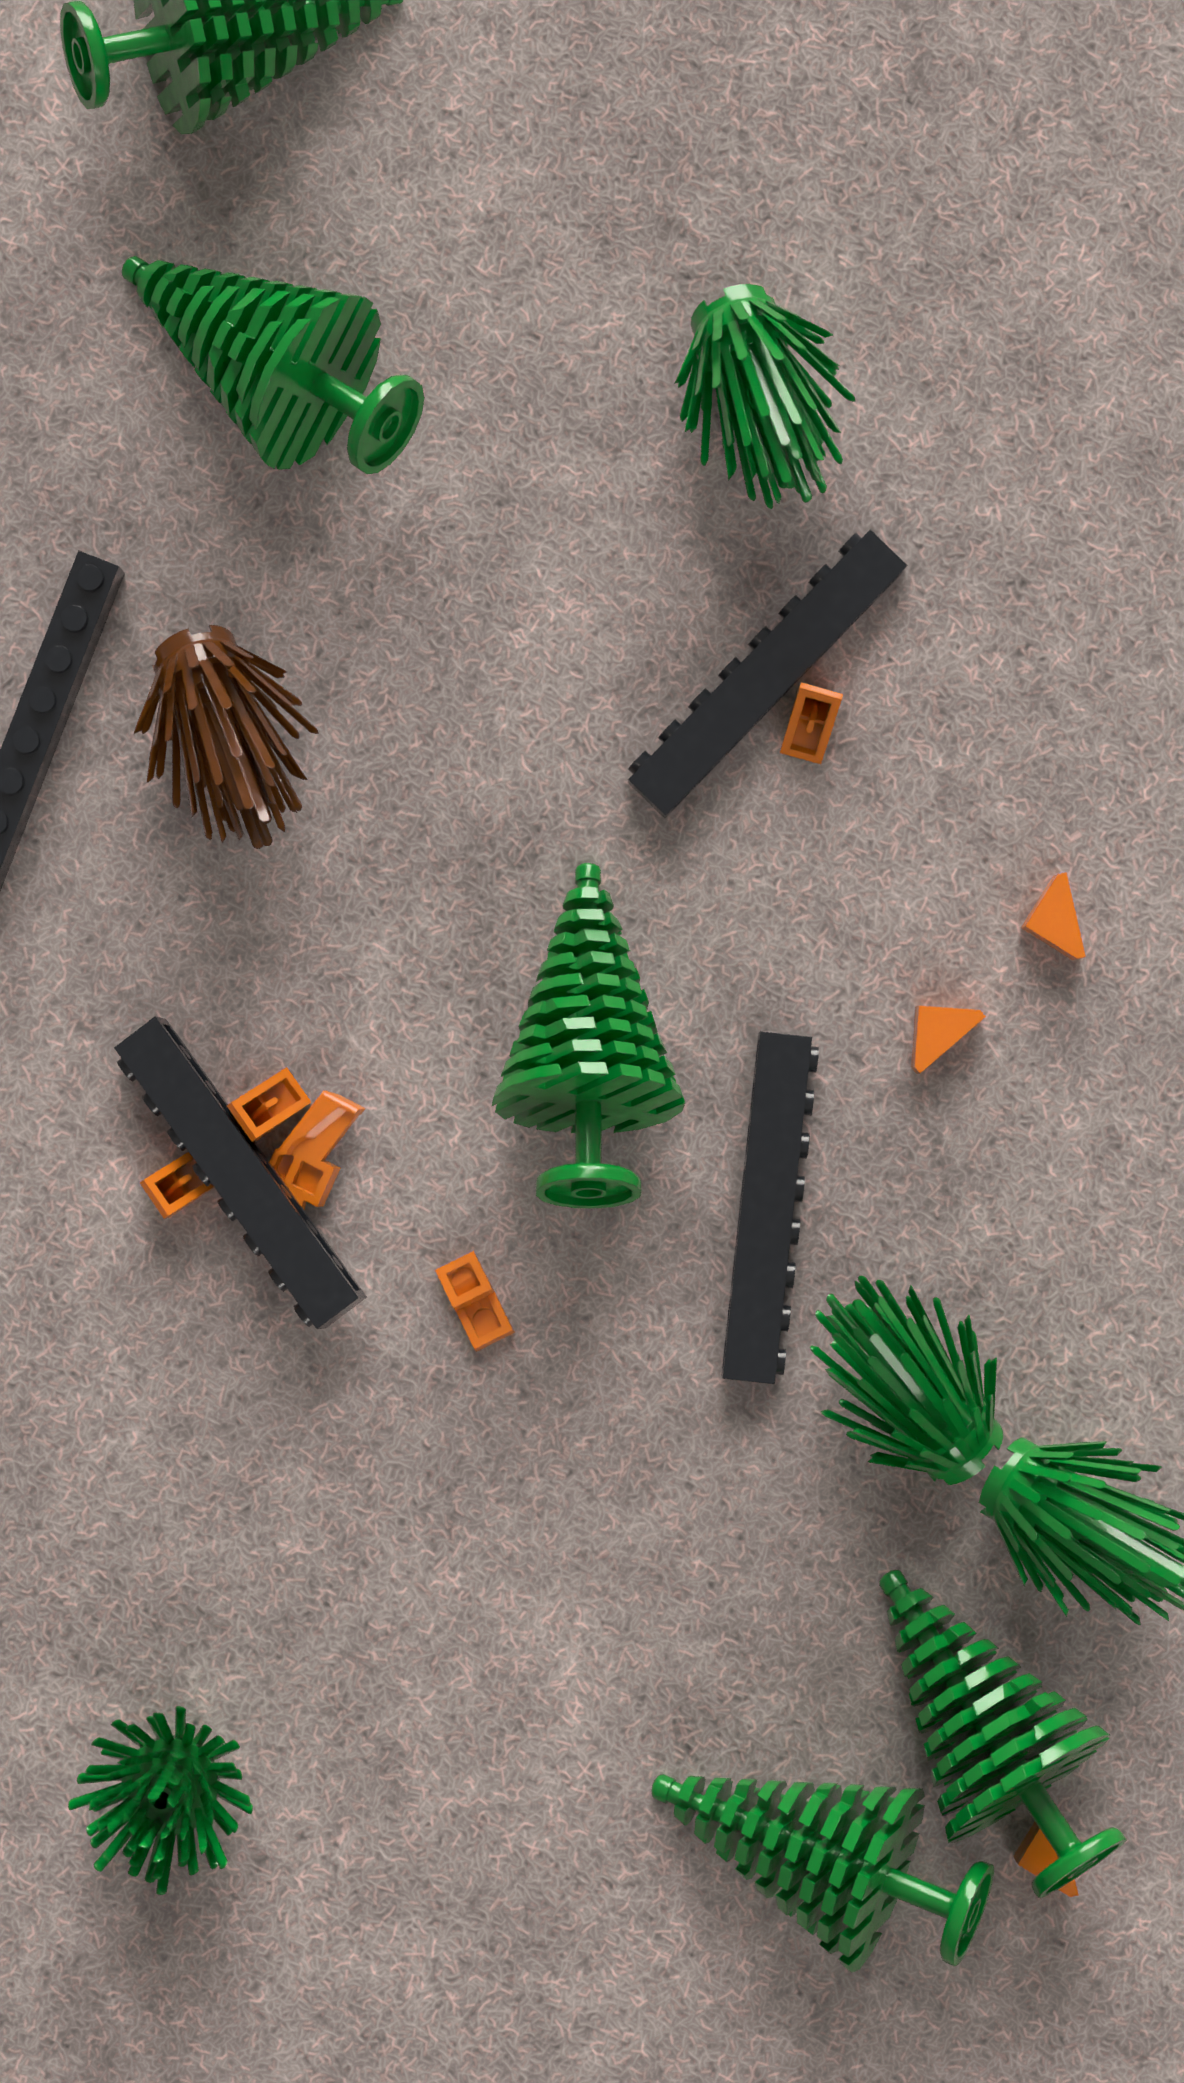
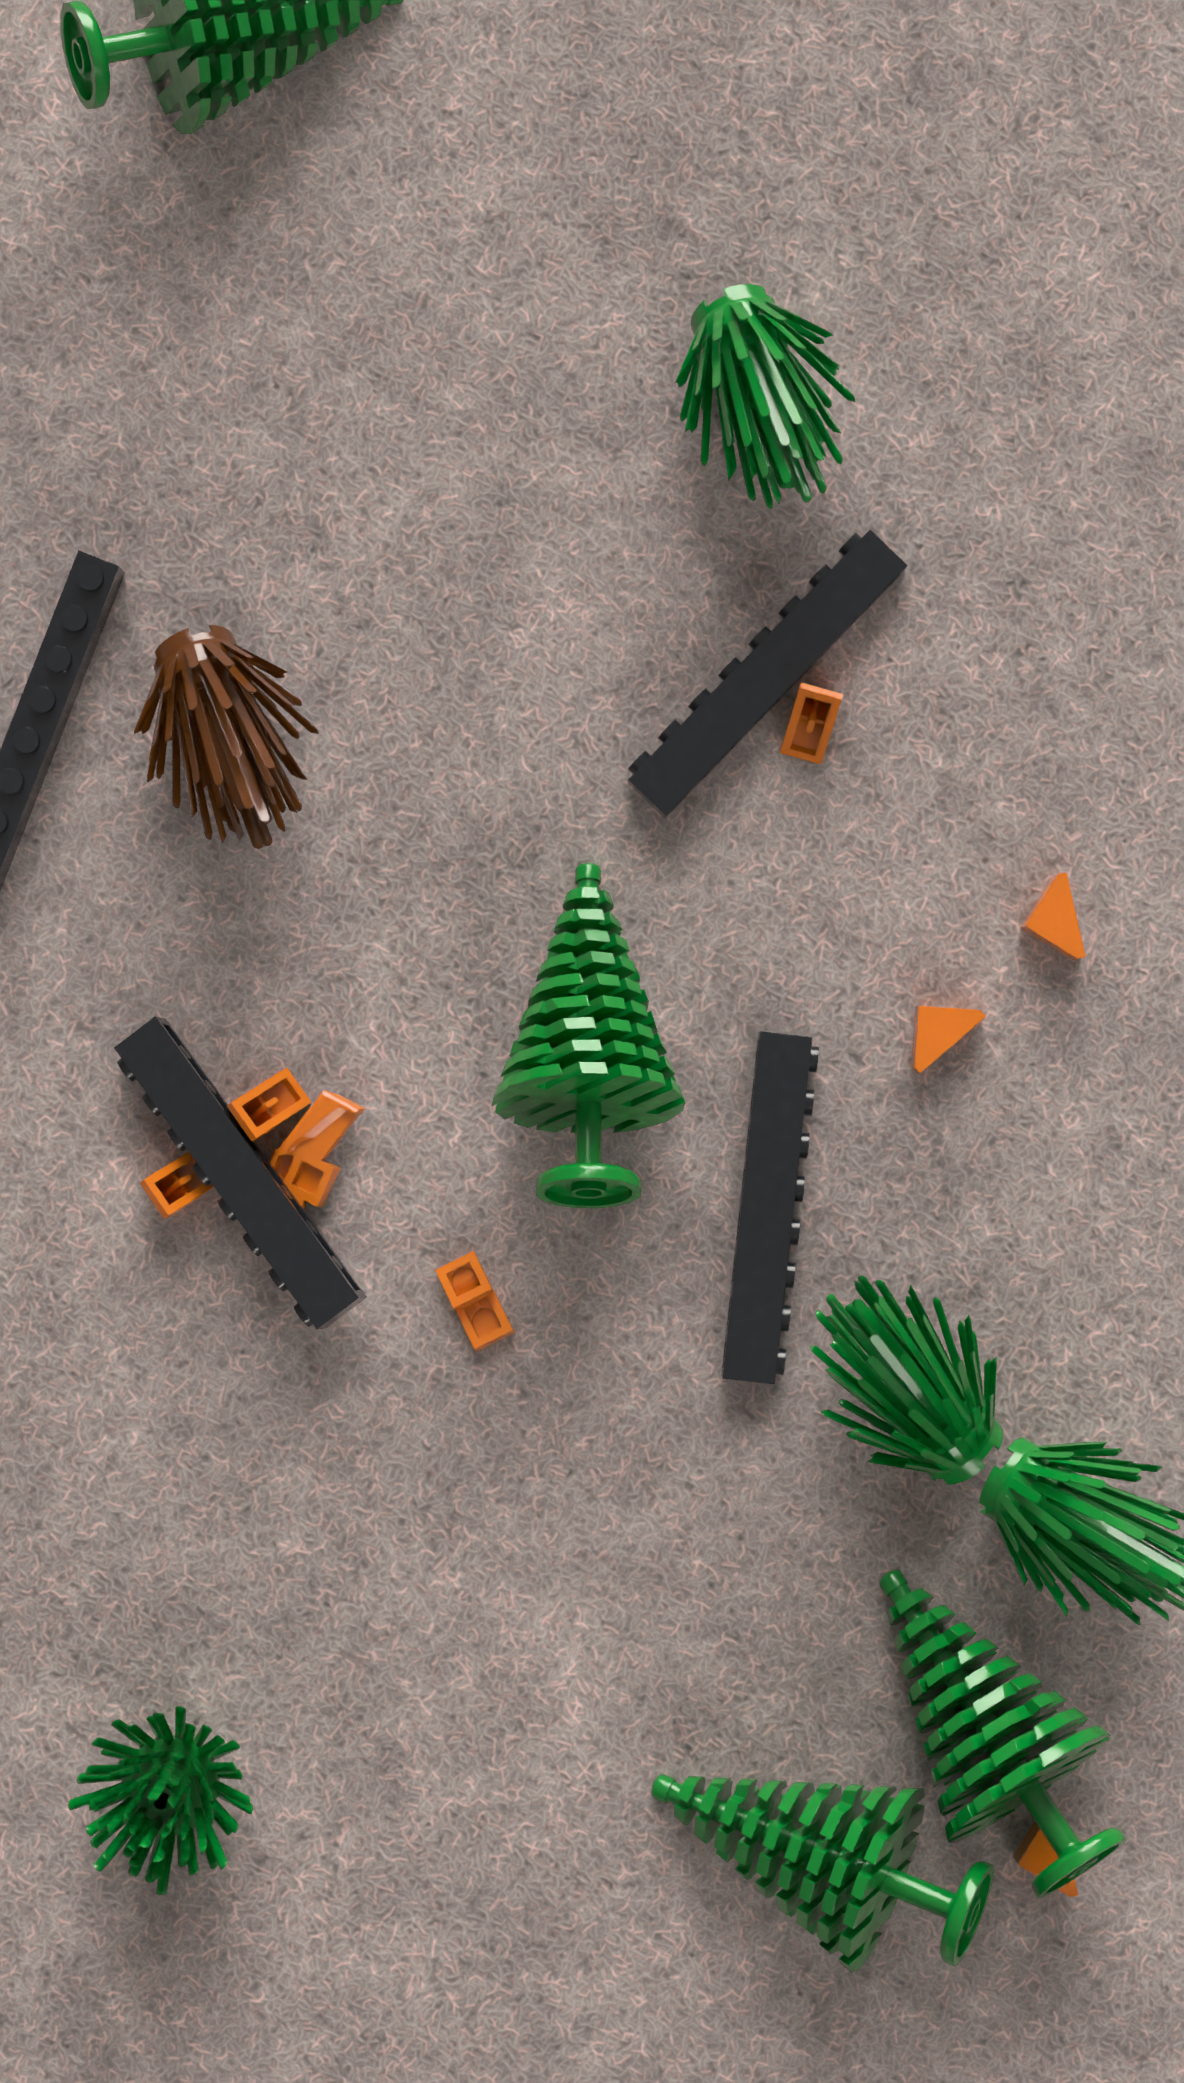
green plant [122,256,425,474] -> none

